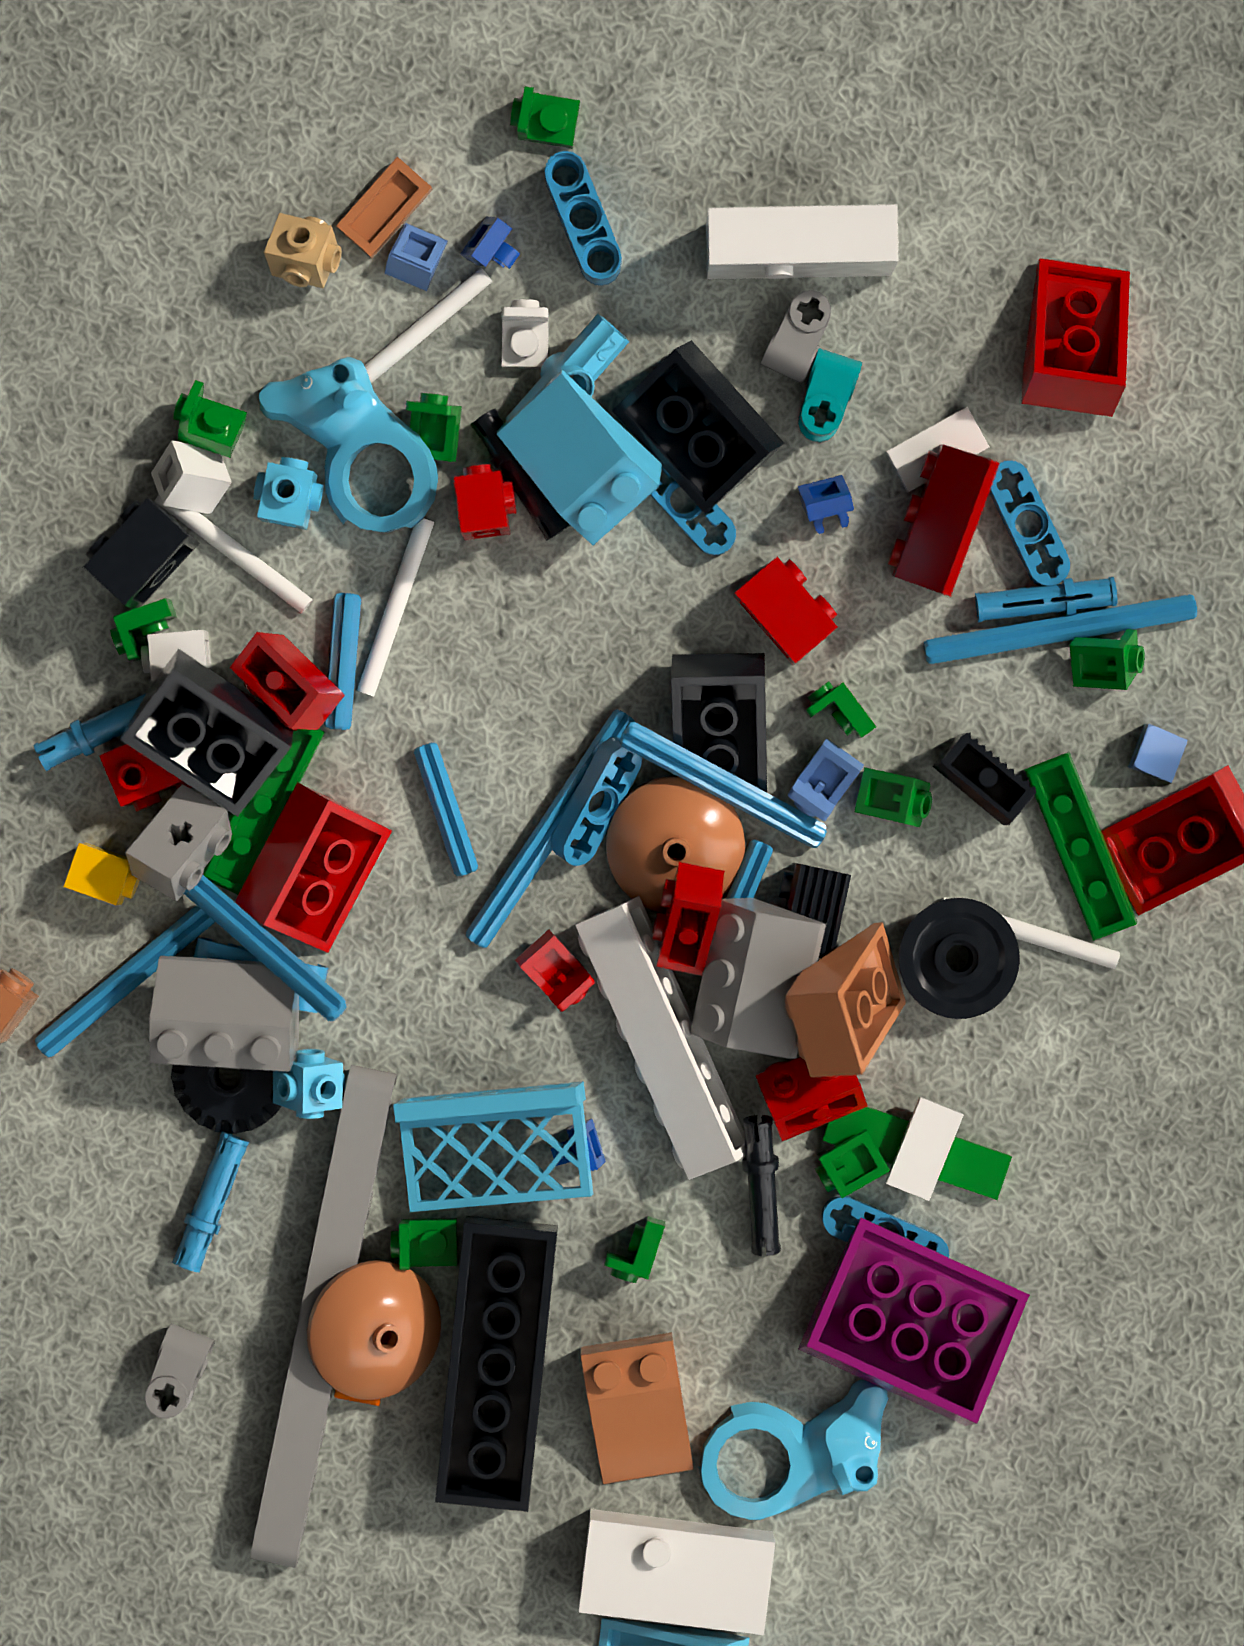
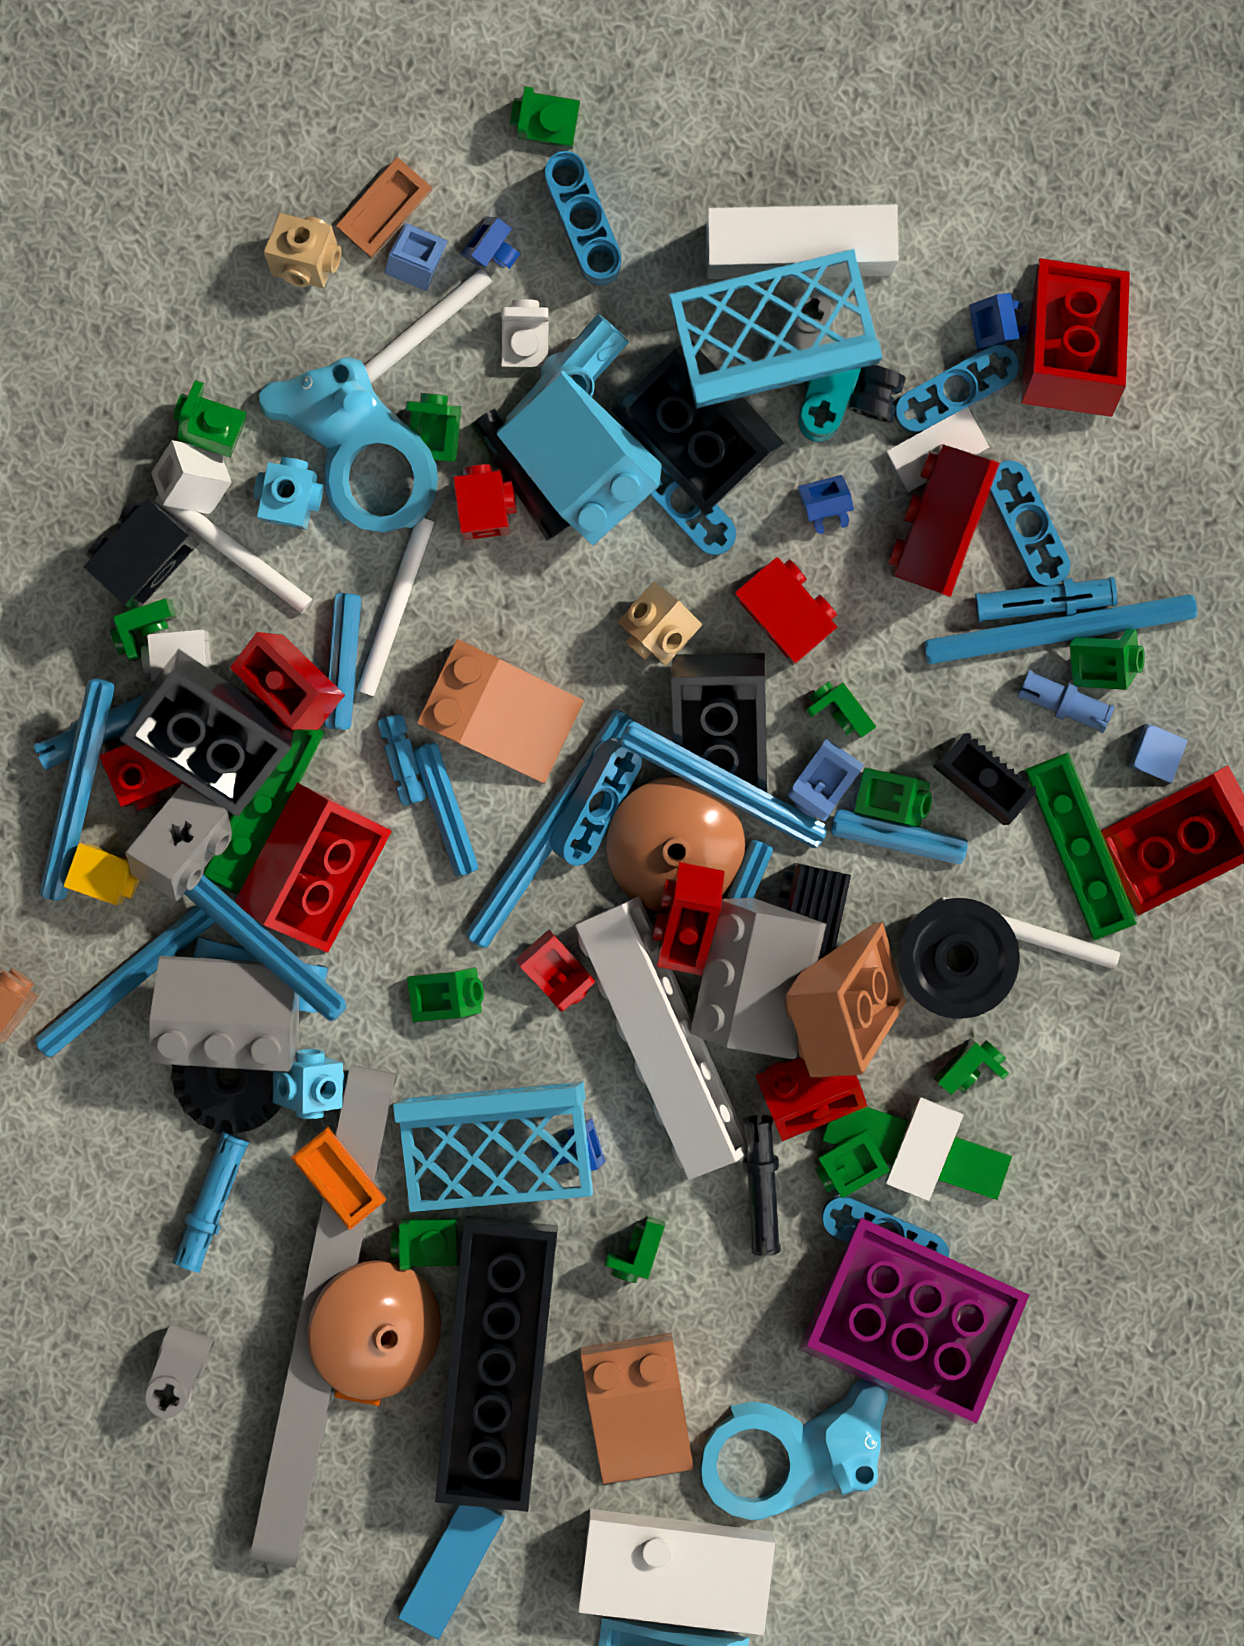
none -> dark azure axle [39,678,115,901]
none -> orange tile [291,1127,387,1230]
none -> dark azure axle [377,715,426,805]
none -> dark azure tile [398,1505,505,1640]
none -> green bracket [407,967,484,1023]
none -> nougat slope [417,639,584,784]
none -> tan brick [617,581,703,666]
none -> medium azure fence [669,249,883,408]
none -> dark azure axle [832,809,968,864]
none -> black wheel [848,365,906,423]
none -> dark azure beam [895,345,1019,433]
none -> green bracket [933,1039,1009,1095]
none -> blue tile [969,293,1028,350]
none -> medium blue pin [1018,670,1115,734]

